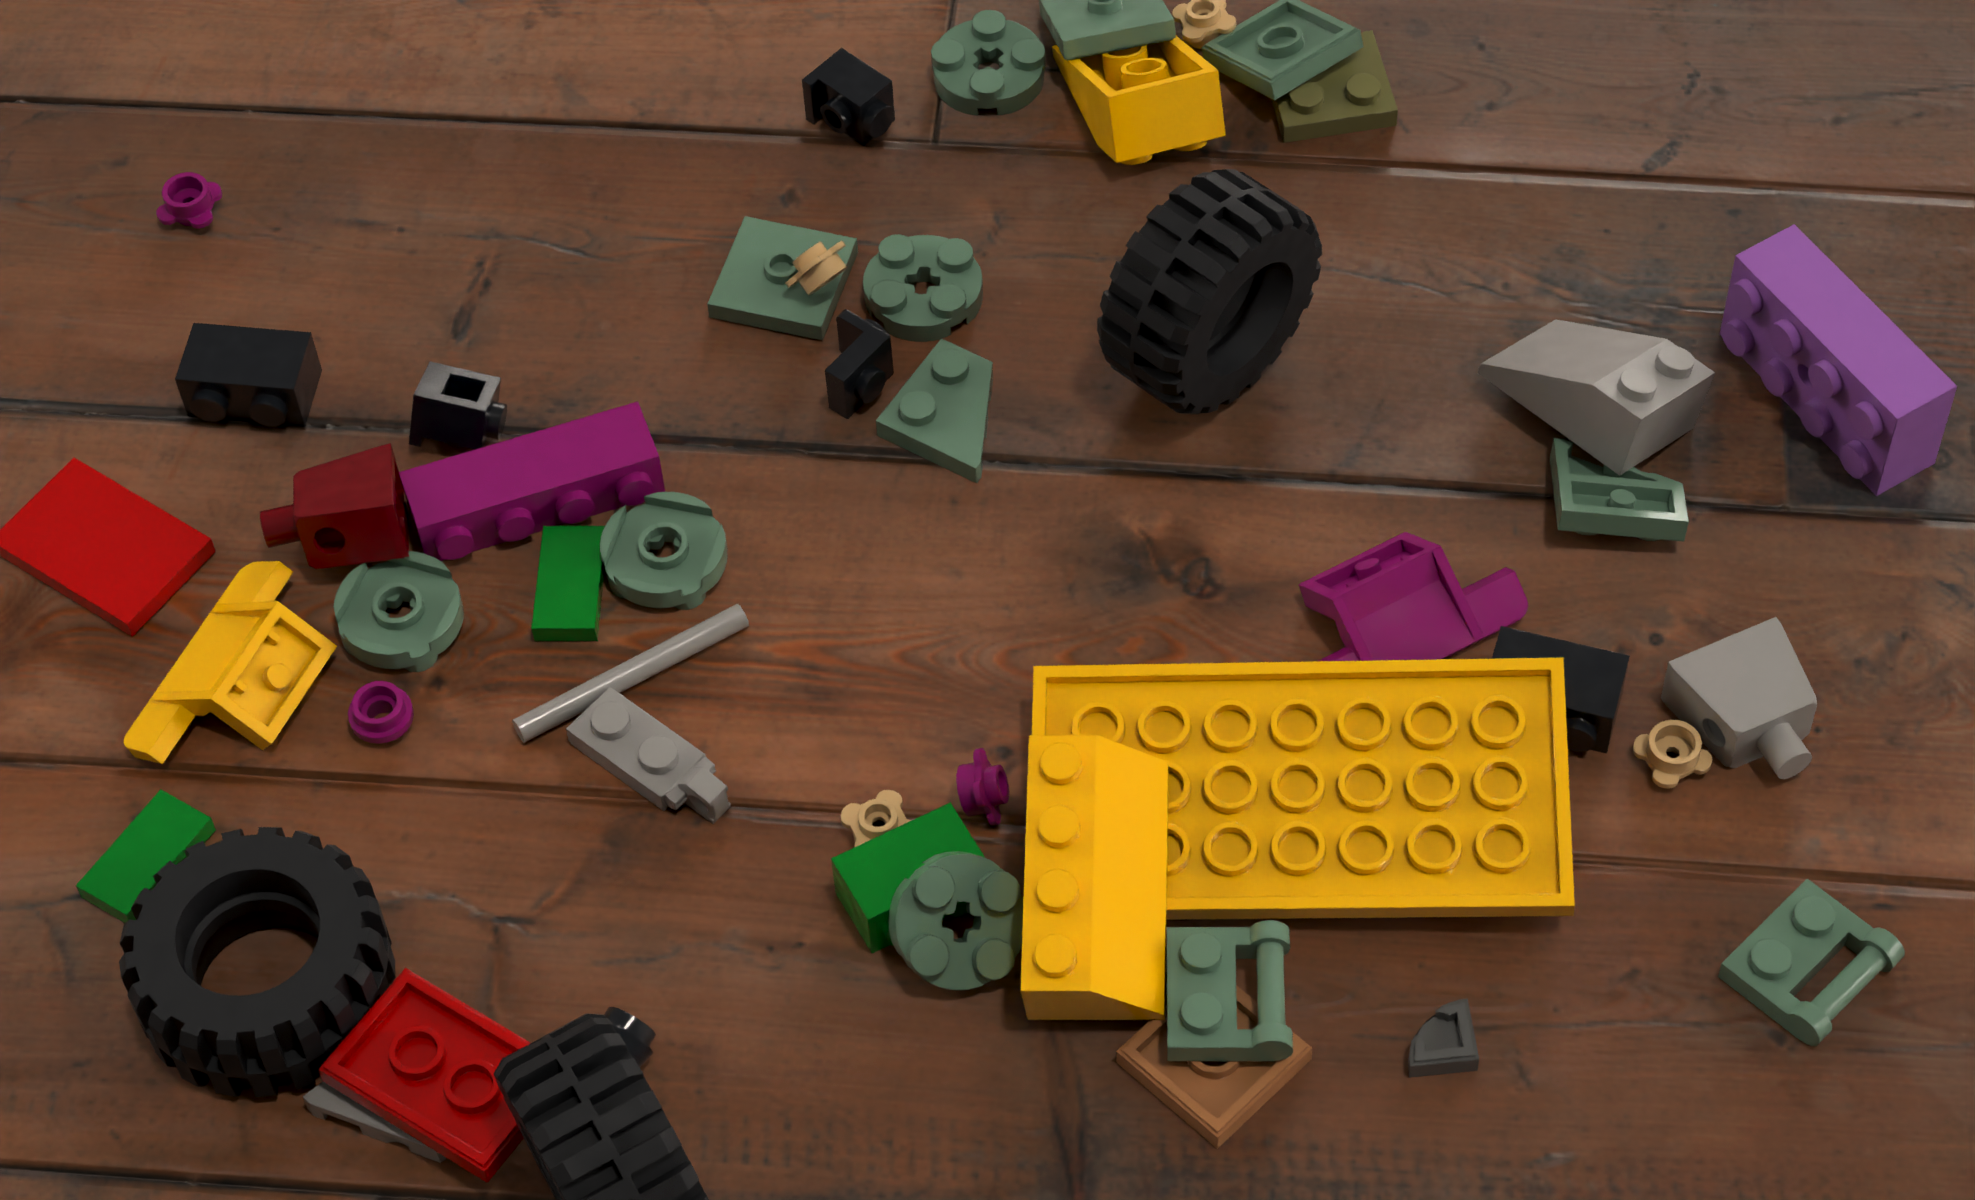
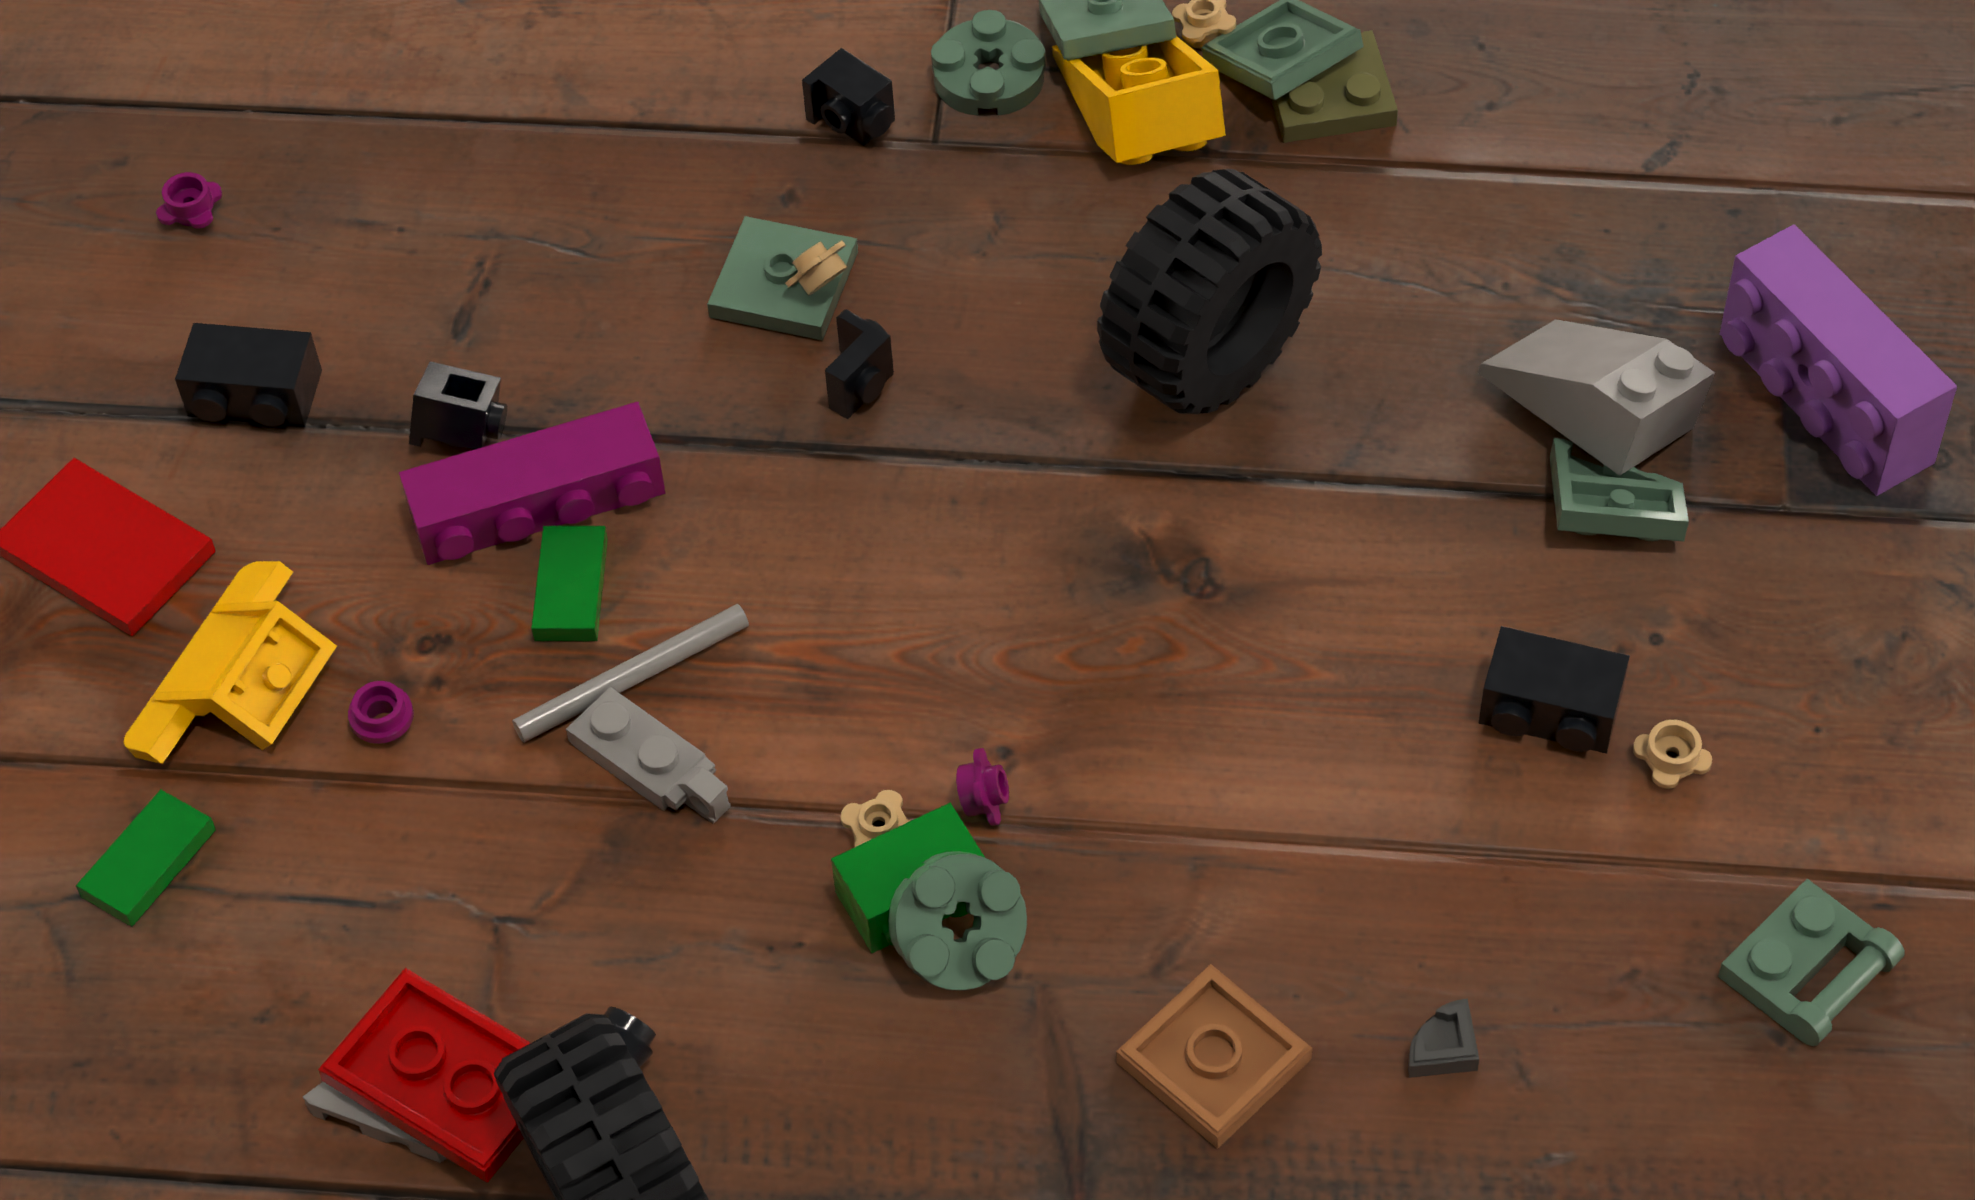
black tyre [119,827,396,1097] -> none
dark red torso [260,443,409,569] -> none
sand green plate [333,551,464,672] -> none
sand green plate [600,492,728,610] -> none
sand green plate [863,234,983,342] -> none
sand green wing [876,338,993,483] -> none
yellow slope [1020,735,1169,1020] -> none
yellow plate [1032,657,1575,920] -> none
sand green plate [1167,920,1293,1061] -> none
magenta plate [1298,532,1528,661] -> none
light grey torso [1661,617,1817,779] -> none

